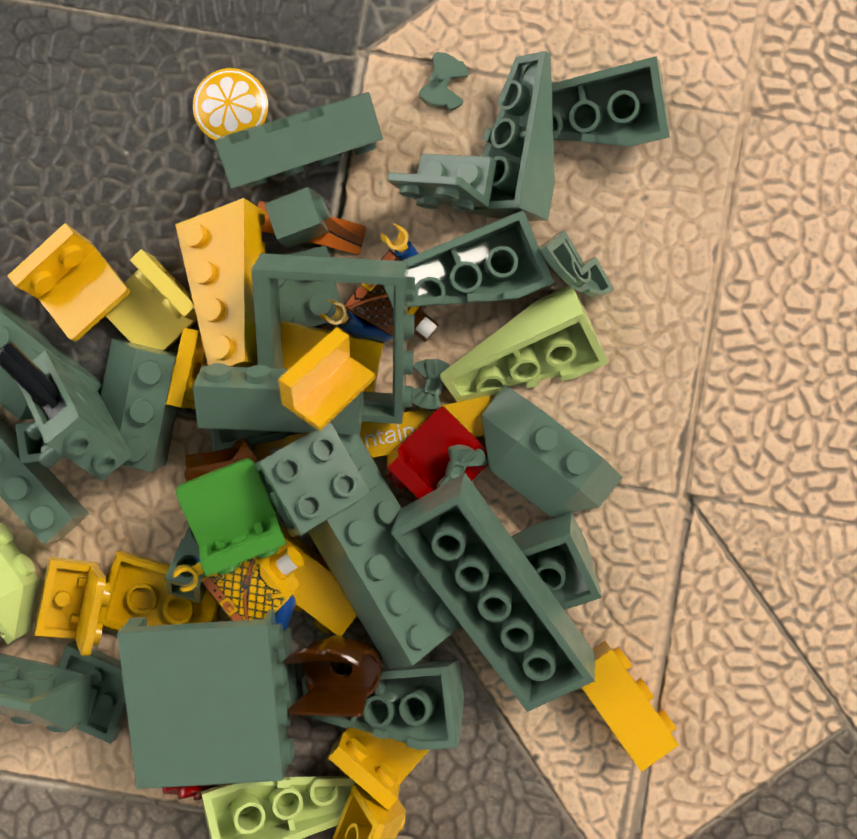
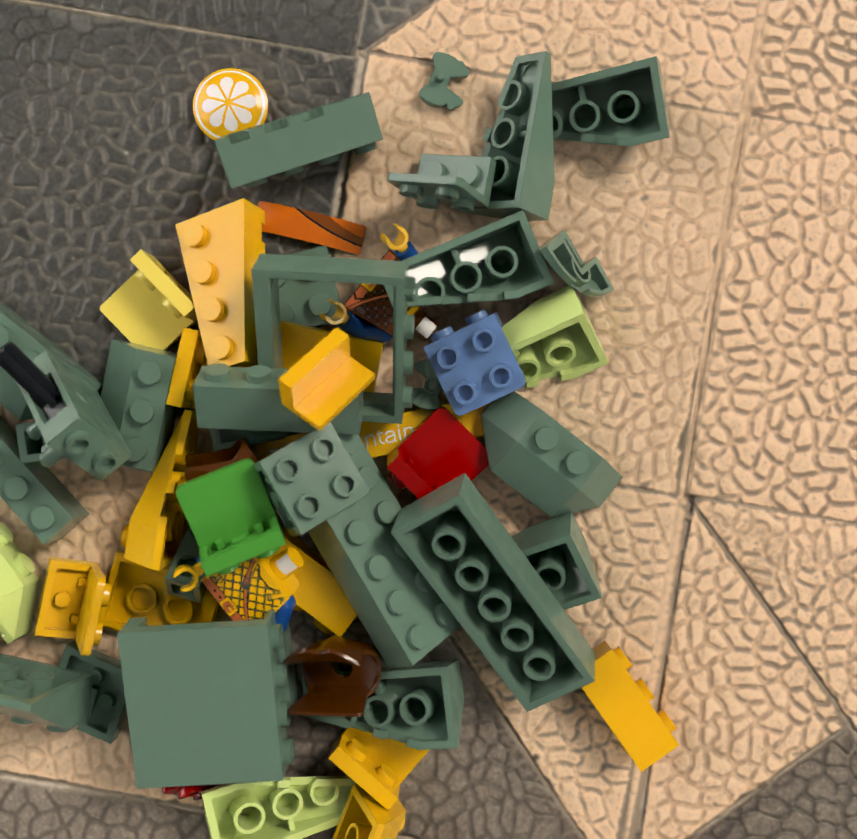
yellow bracket [8,223,130,342] -> none
sand green brick [265,187,330,249] -> none
sand green piece [436,445,488,488] -> none
none -> yellow wedge [121,410,199,571]
none -> medium blue bracket [423,309,526,415]

